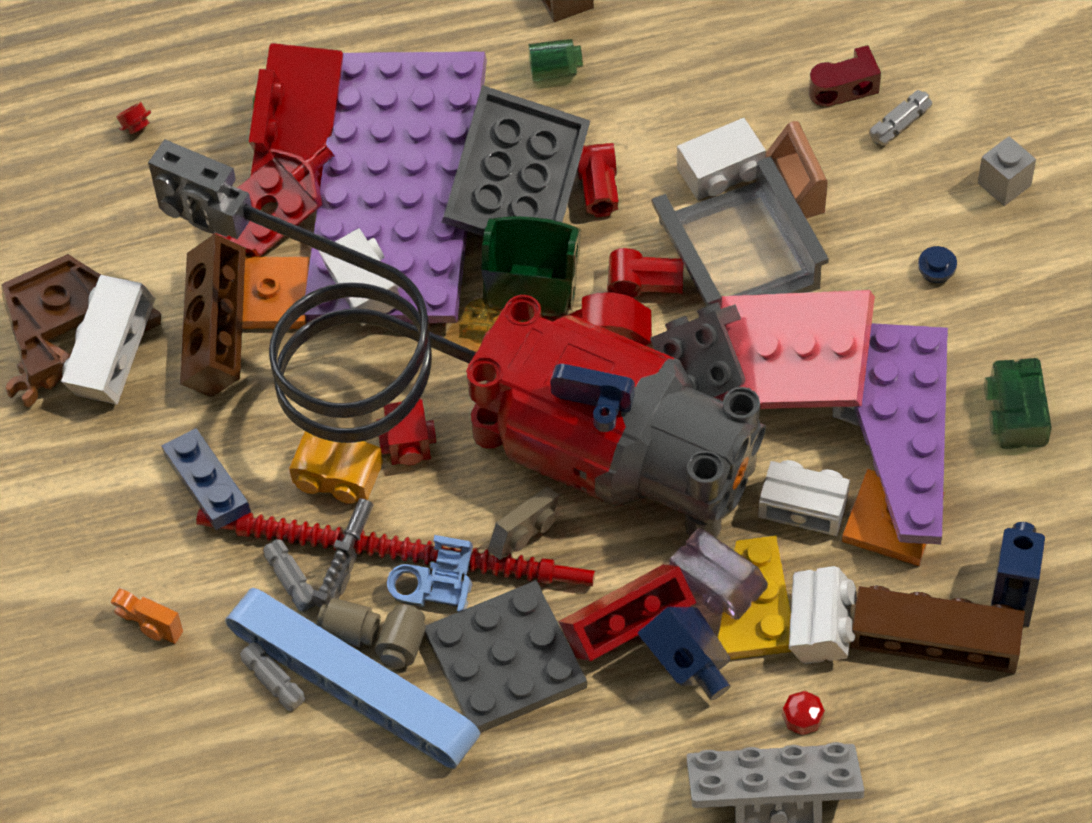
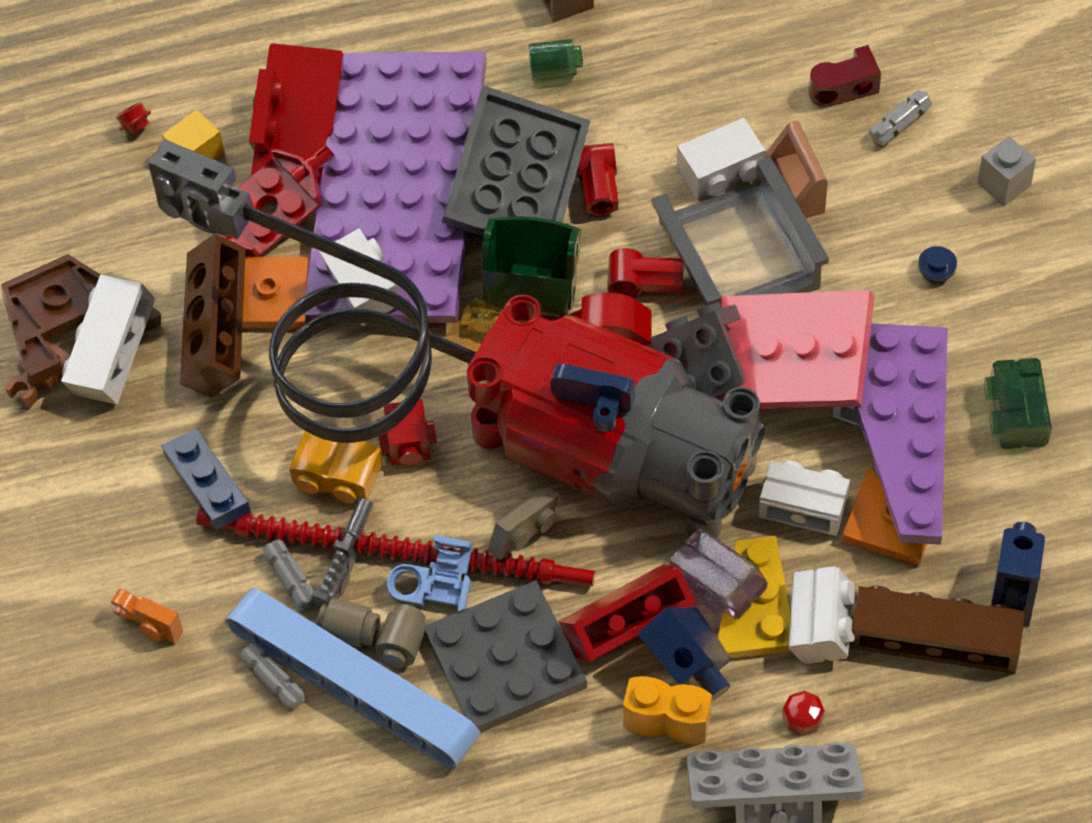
none -> yellow brick [162,109,225,160]
none -> light orange brick [623,676,712,745]

